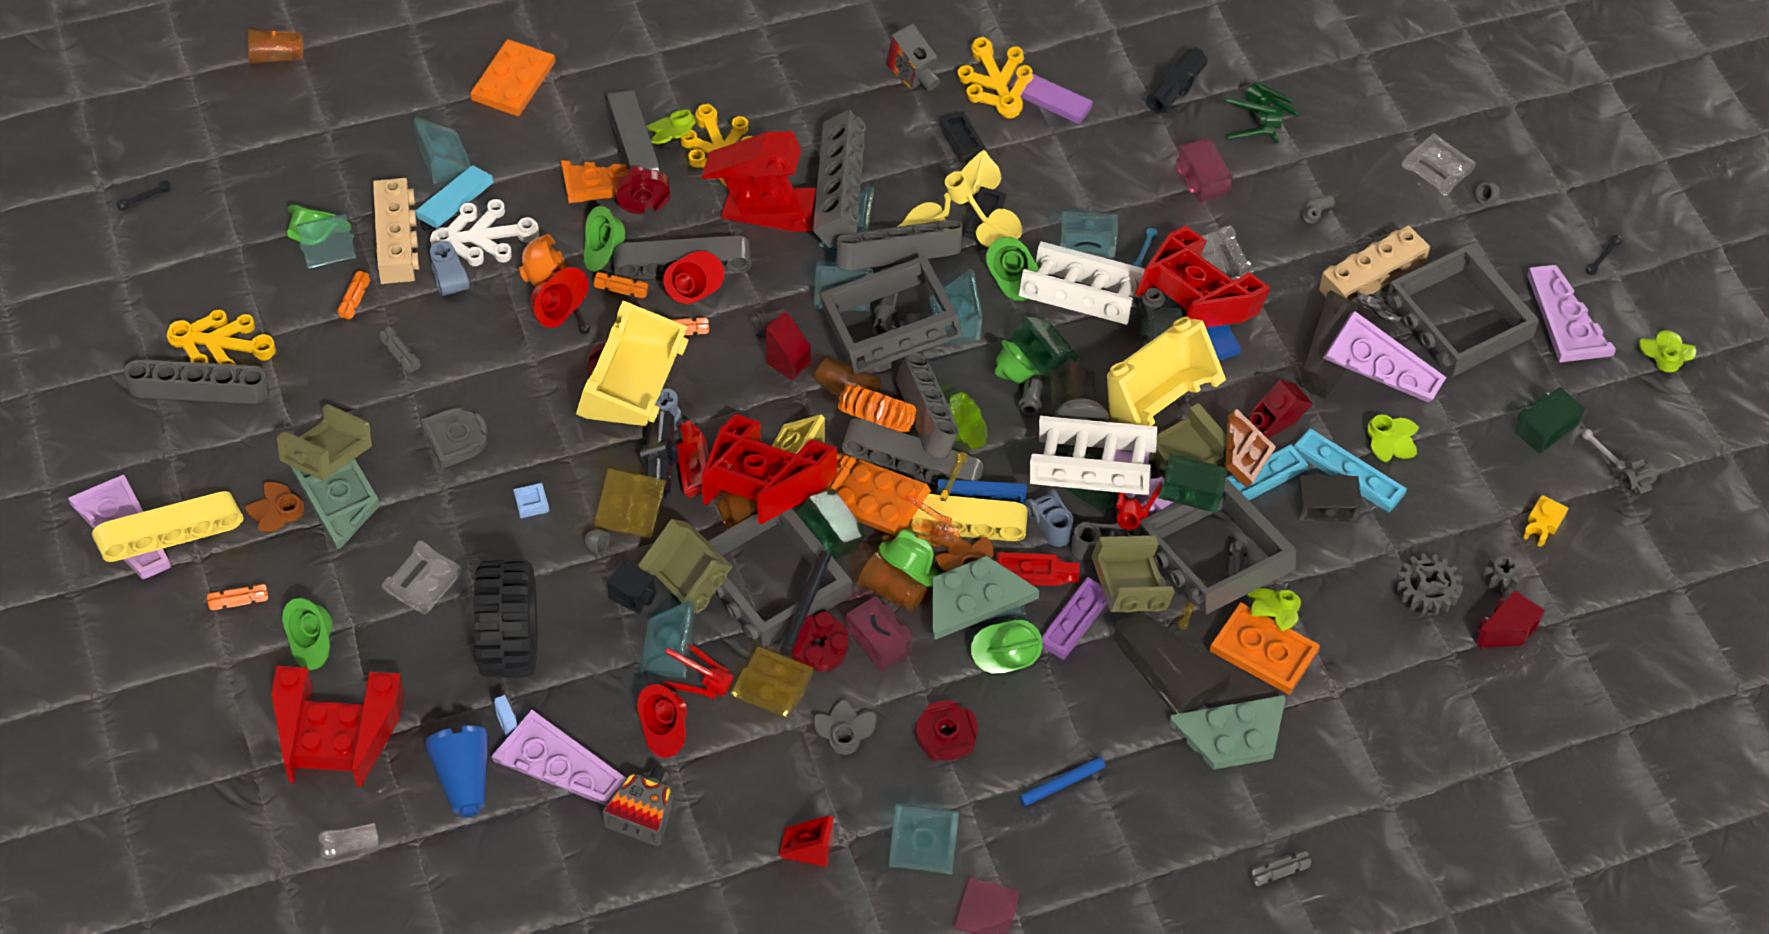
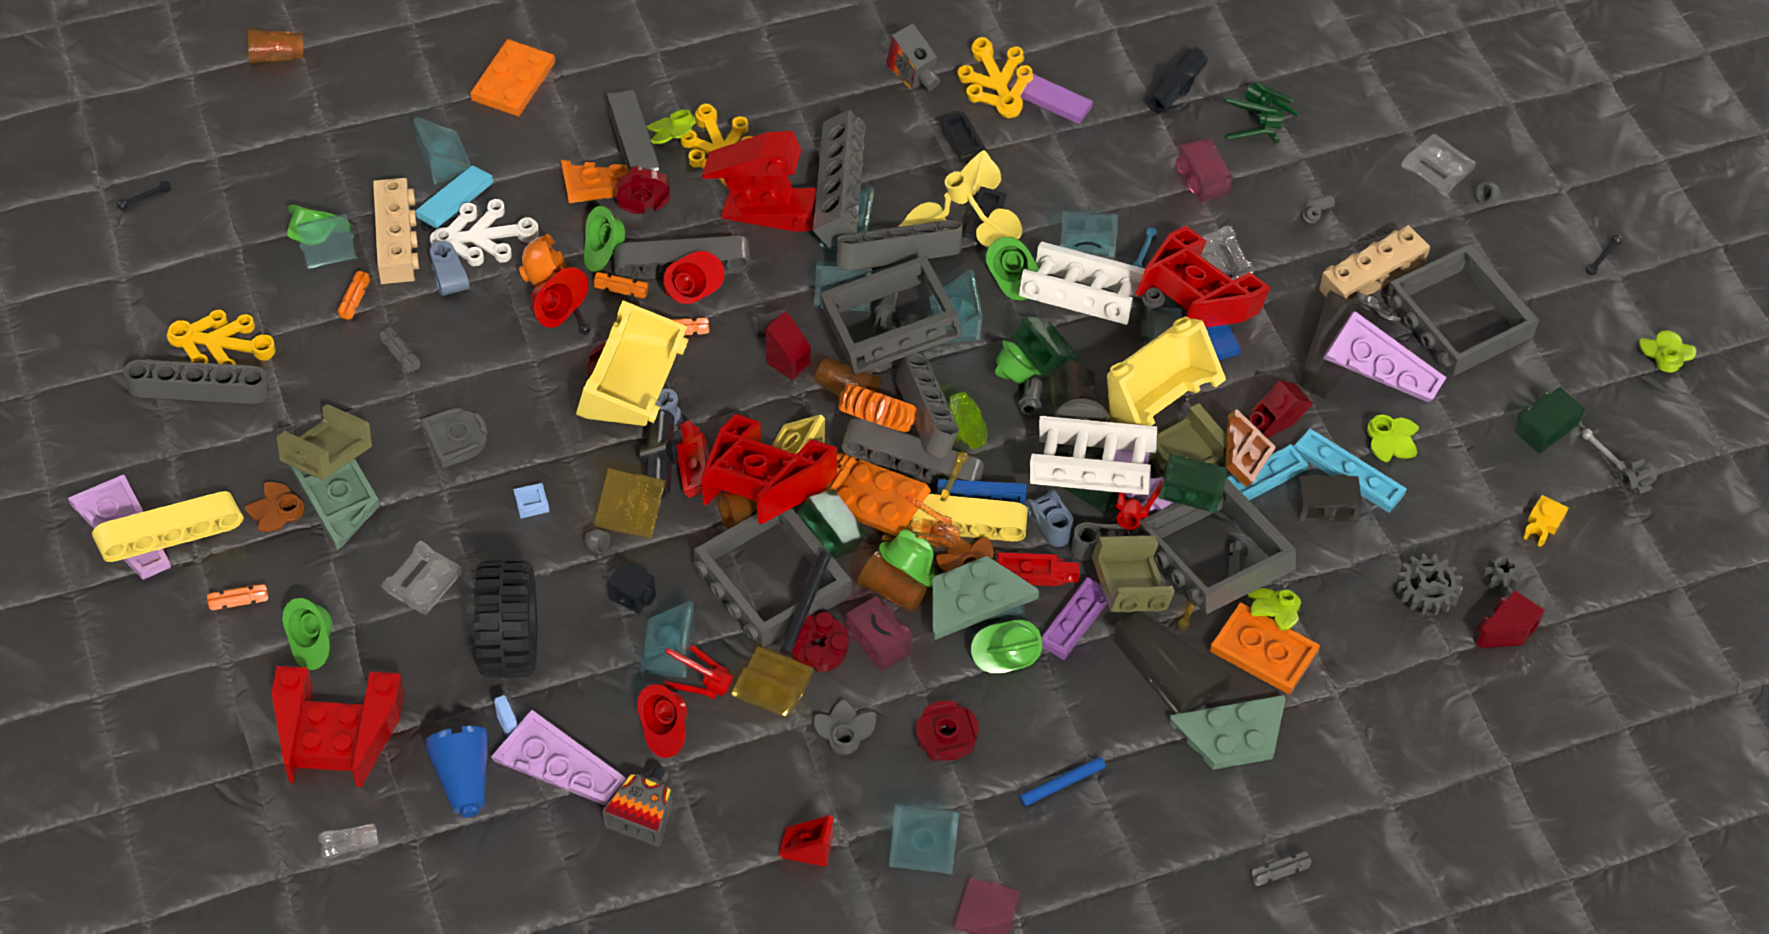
olive panel [638,519,733,614] -> none
lavender wing [1527,265,1616,362] -> none

